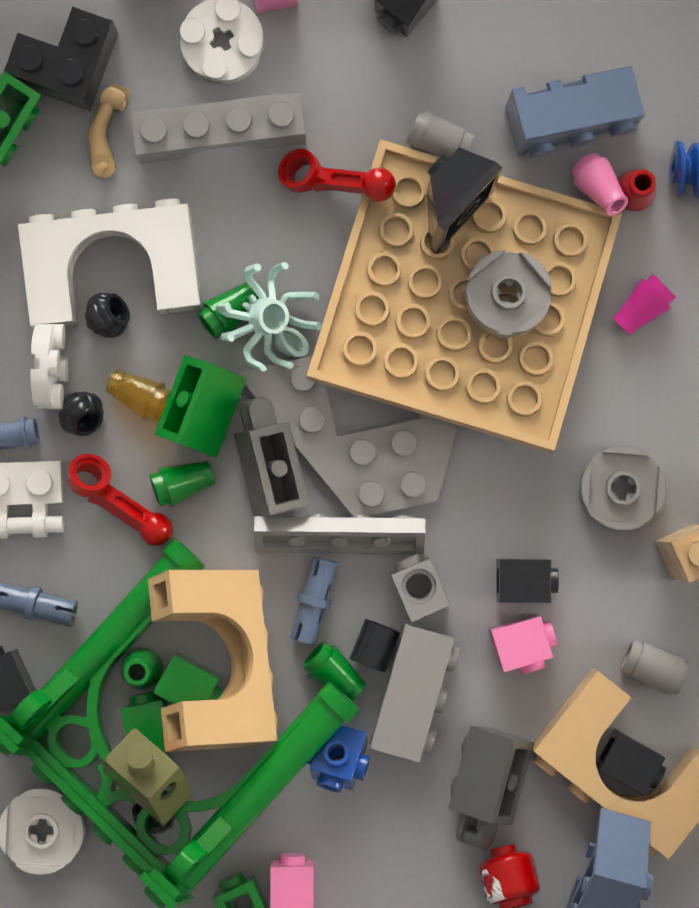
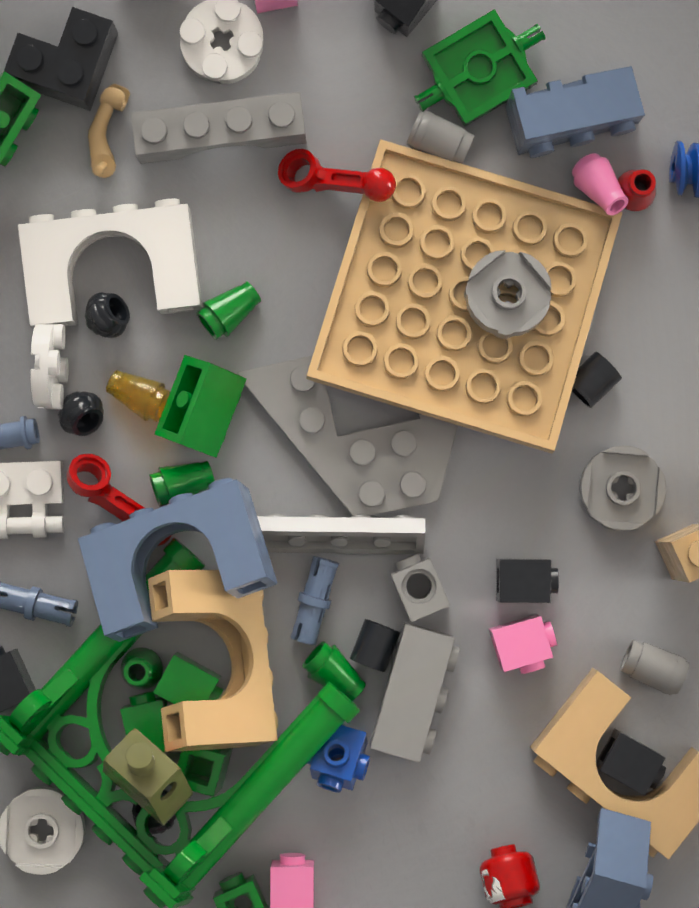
light aqua animal [216,262,322,372] -> none
dark grey brick [234,397,309,516] -> none
black slope [427,148,503,254] -> none
dark grey brick [448,725,534,851] -> none
dark pink cone [613,274,676,335] -> none
none -> sand blue arch [78,478,278,642]
none -> green brick [178,748,233,797]
none -> green plate [414,9,546,127]
none -> black beam [572,352,622,408]

